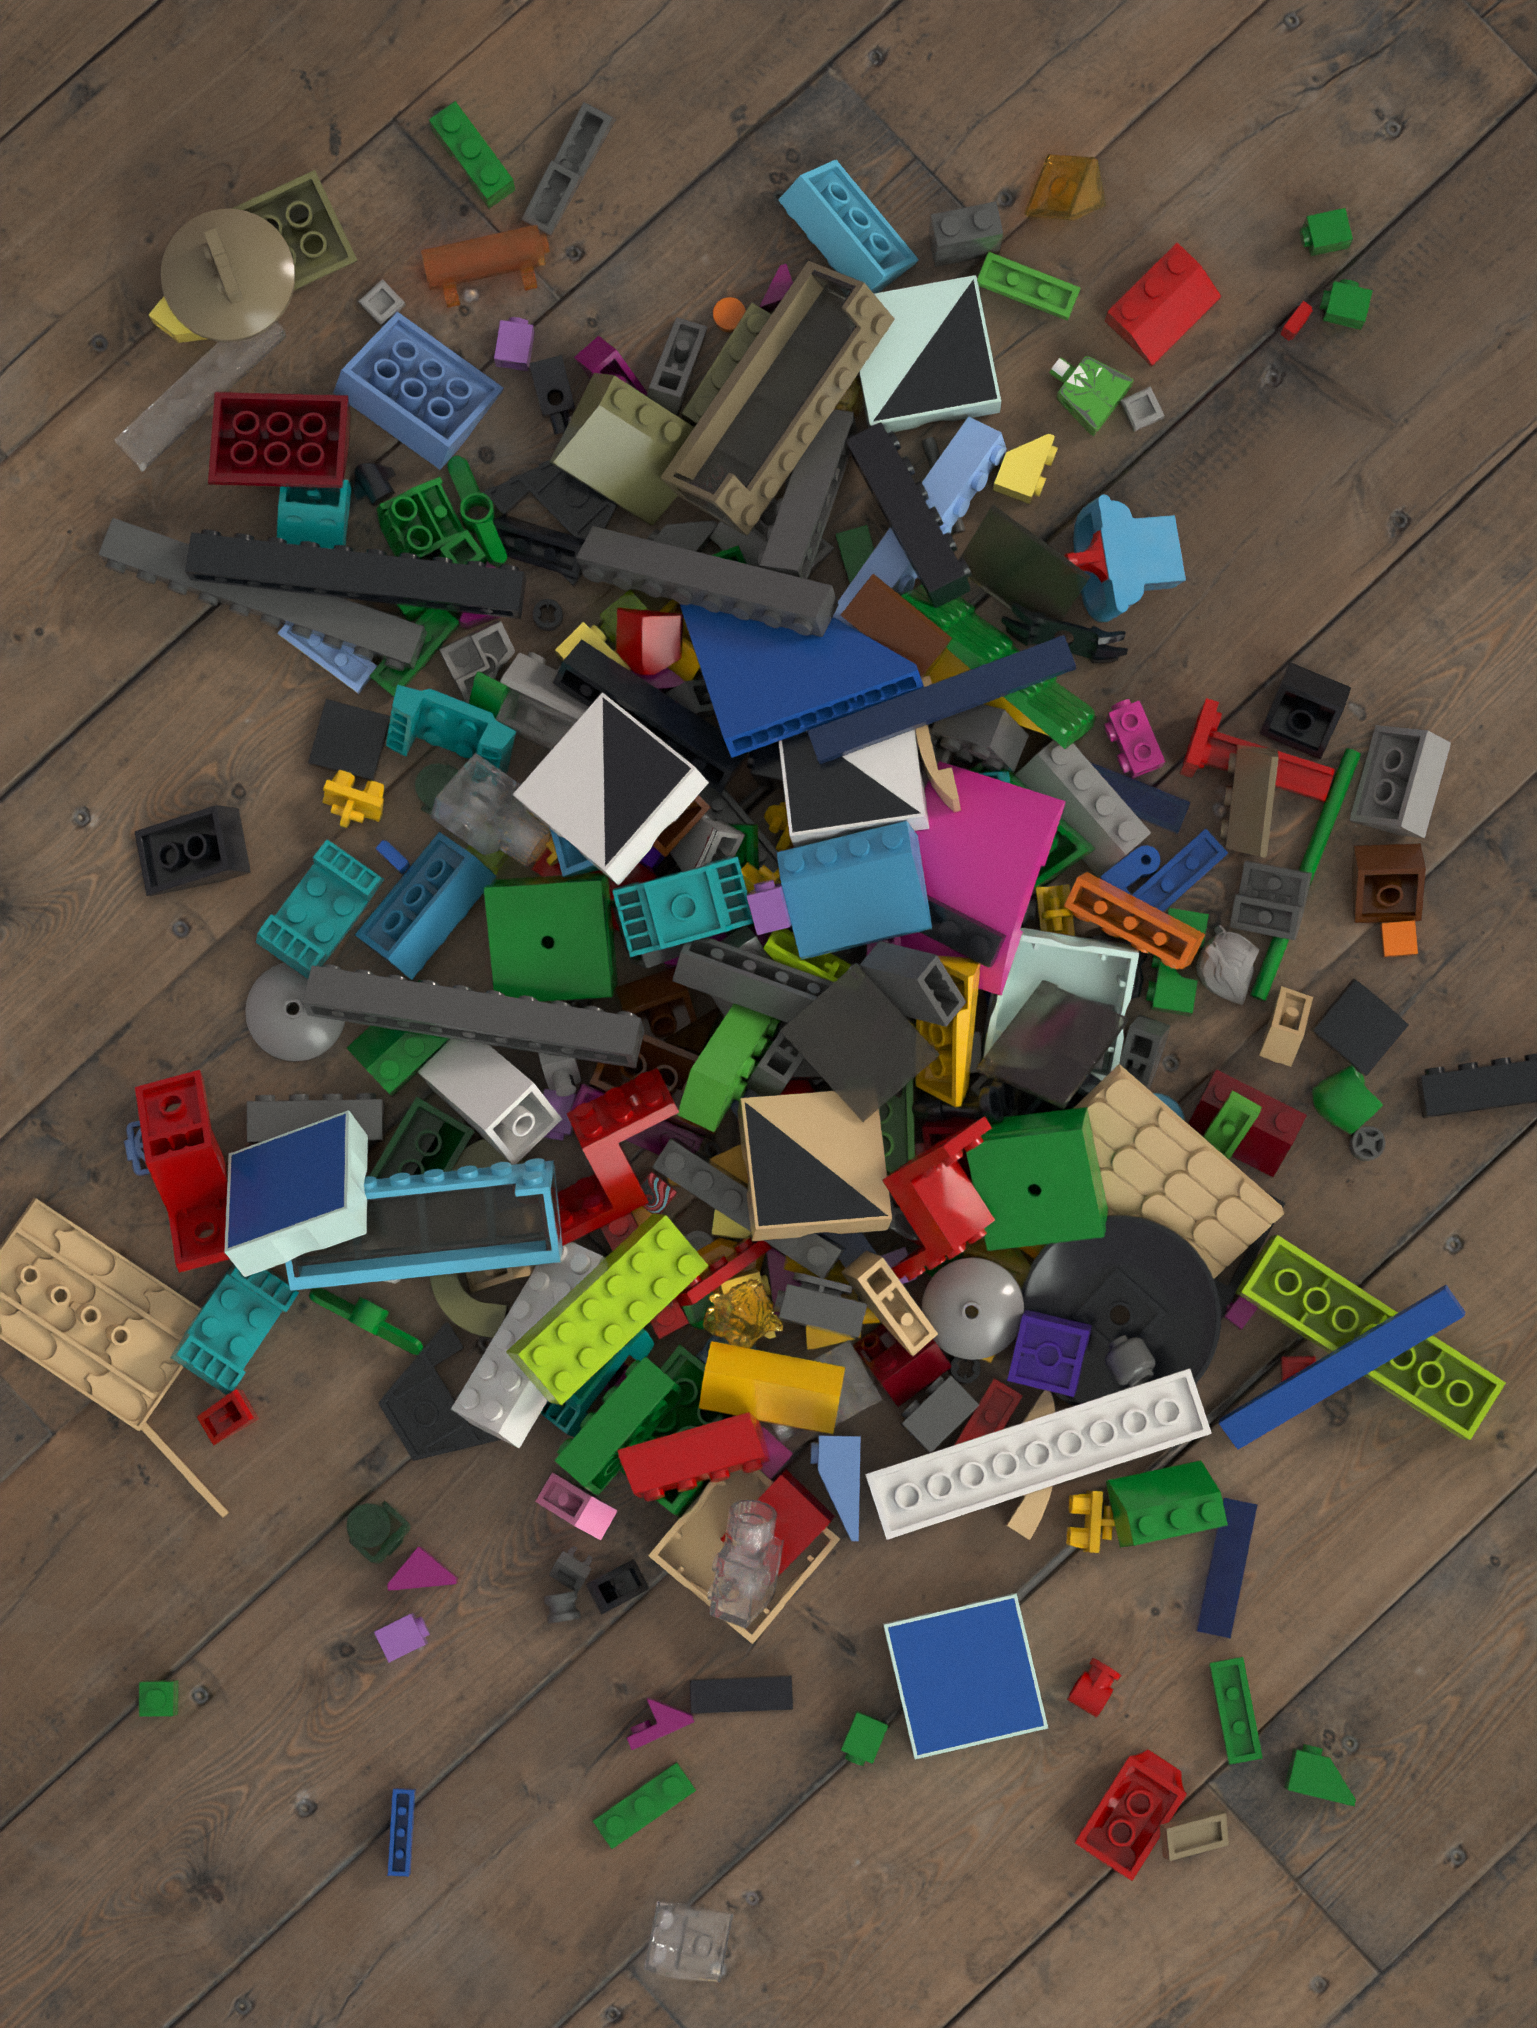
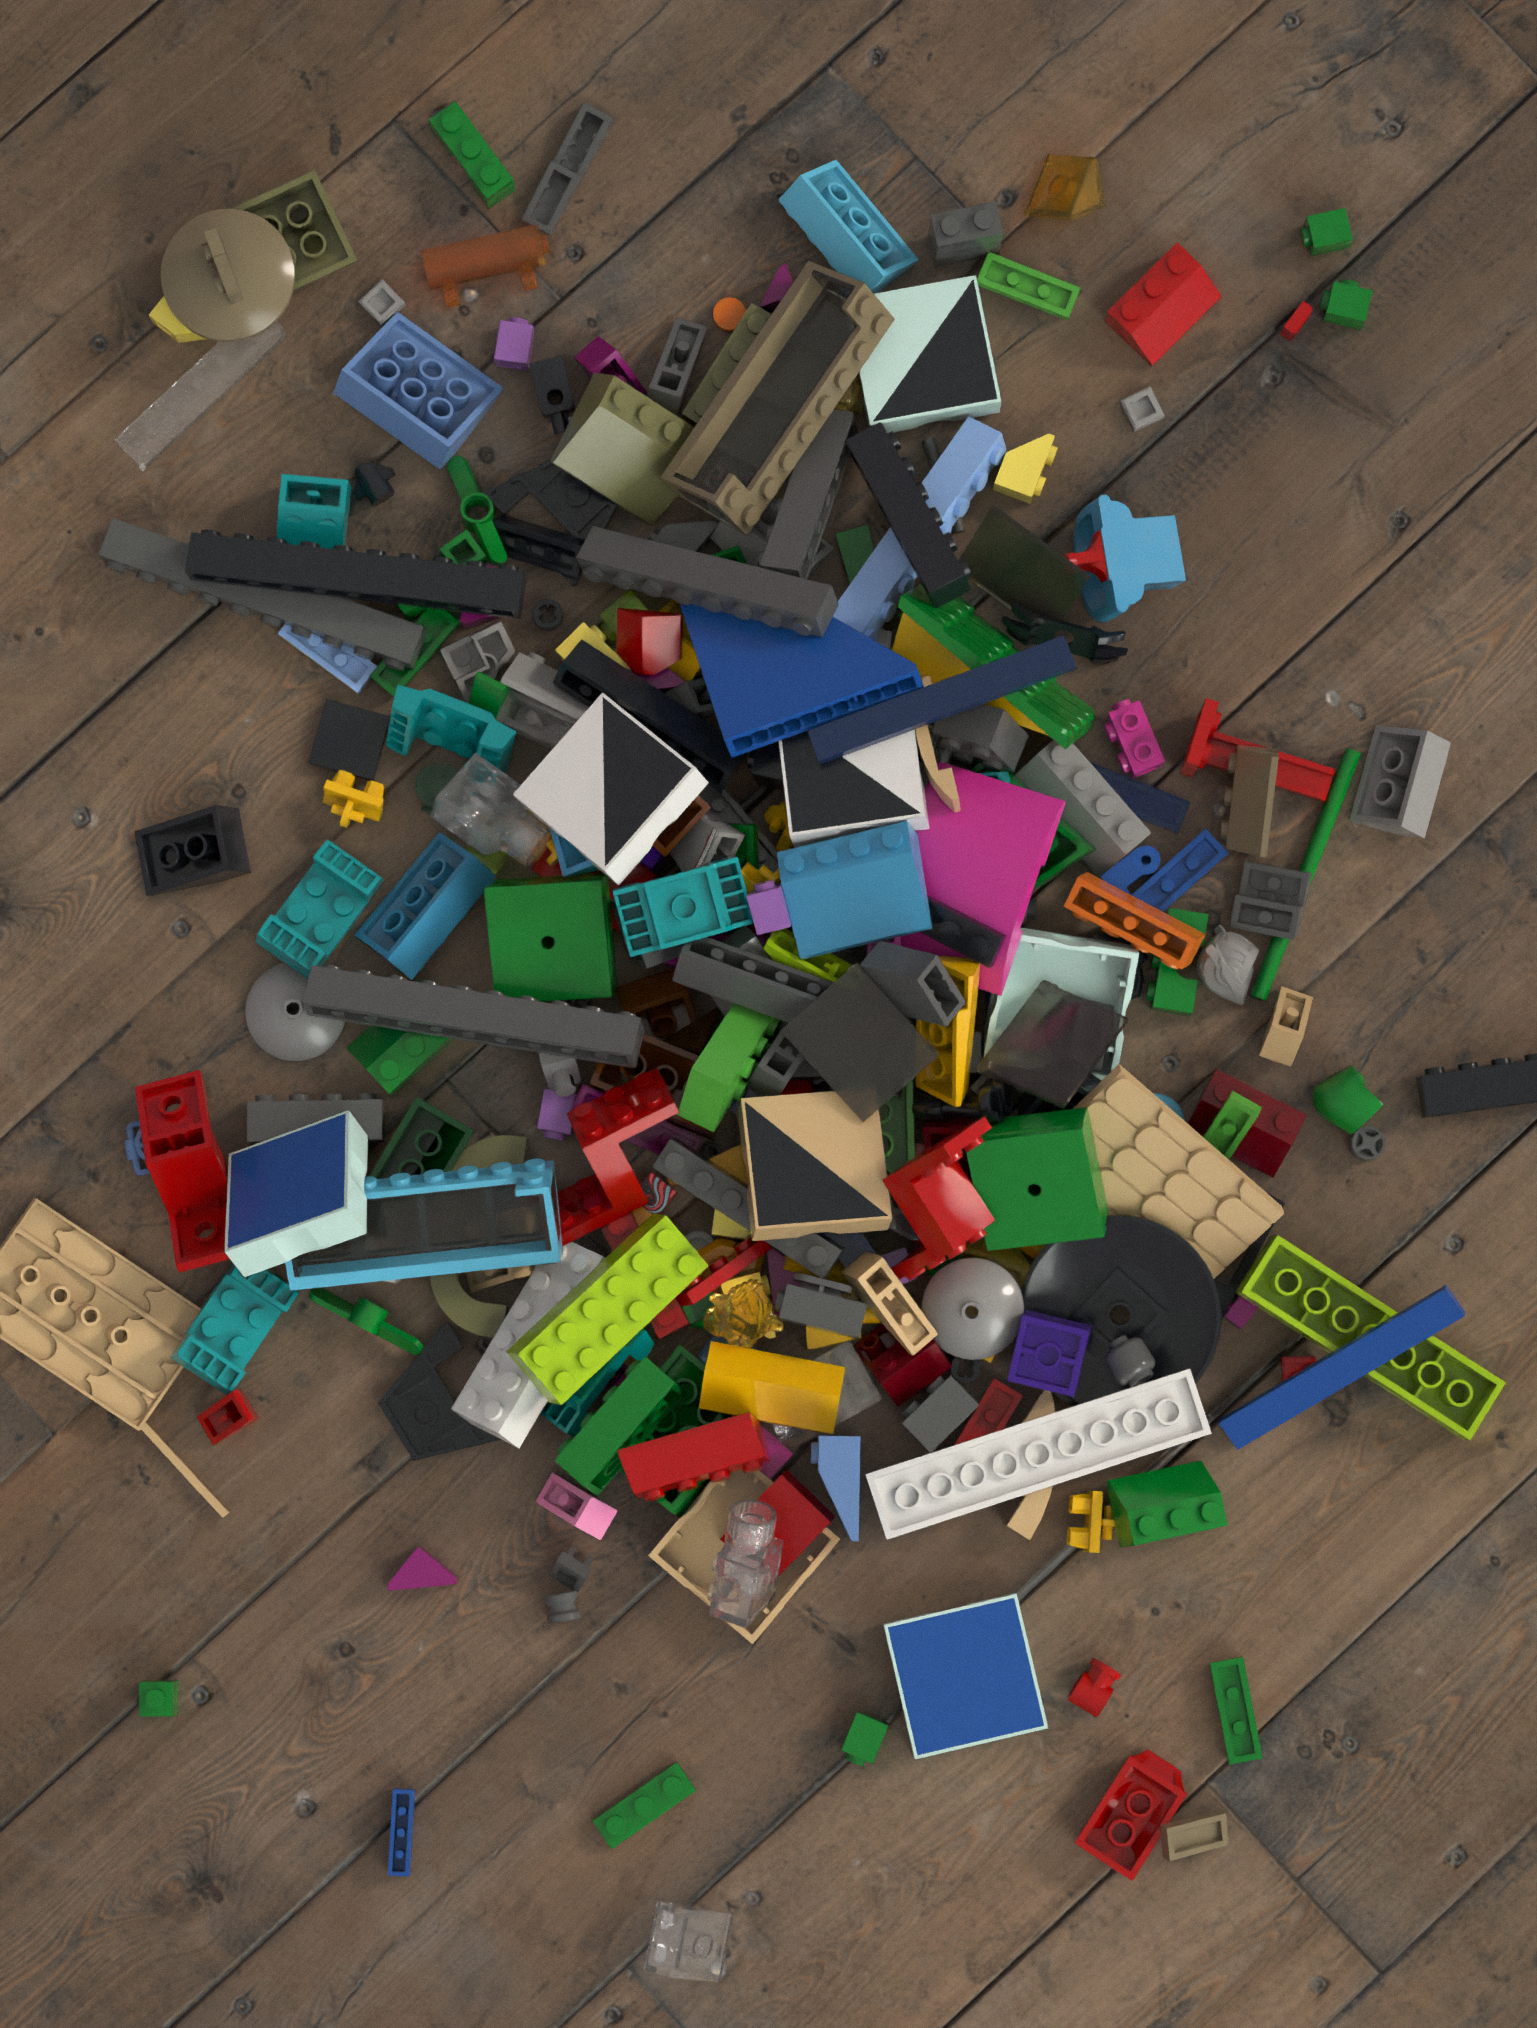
dark red slope [208,392,351,488] -> none
clear green piece [346,1501,411,1564] -> none
medium lavender brick [374,1613,430,1663] -> none
blue tile [375,840,410,875] -> none
green slope [376,477,465,559] -> none
white slope [417,1039,562,1165] -> none
black slope [586,1559,650,1615] -> none
magenta slope [626,1697,695,1750] -> none
black slope [690,1675,793,1714] -> none
reddish brown slope [841,574,952,679] -> none
yellow hips [1035,884,1075,936] -> none
bright green torso [1049,356,1133,437] -> none
dark grey slope [1119,1015,1171,1090] -> none
clear blue tile [1196,1497,1258,1638] -> none
black slope [1259,662,1352,759] -> none
green slope [1284,1744,1356,1807] -> none
black slope [1311,979,1409,1076] -> none
reddish brown slope [1352,843,1426,923] -> none
orange tile [1380,920,1418,958] -> none

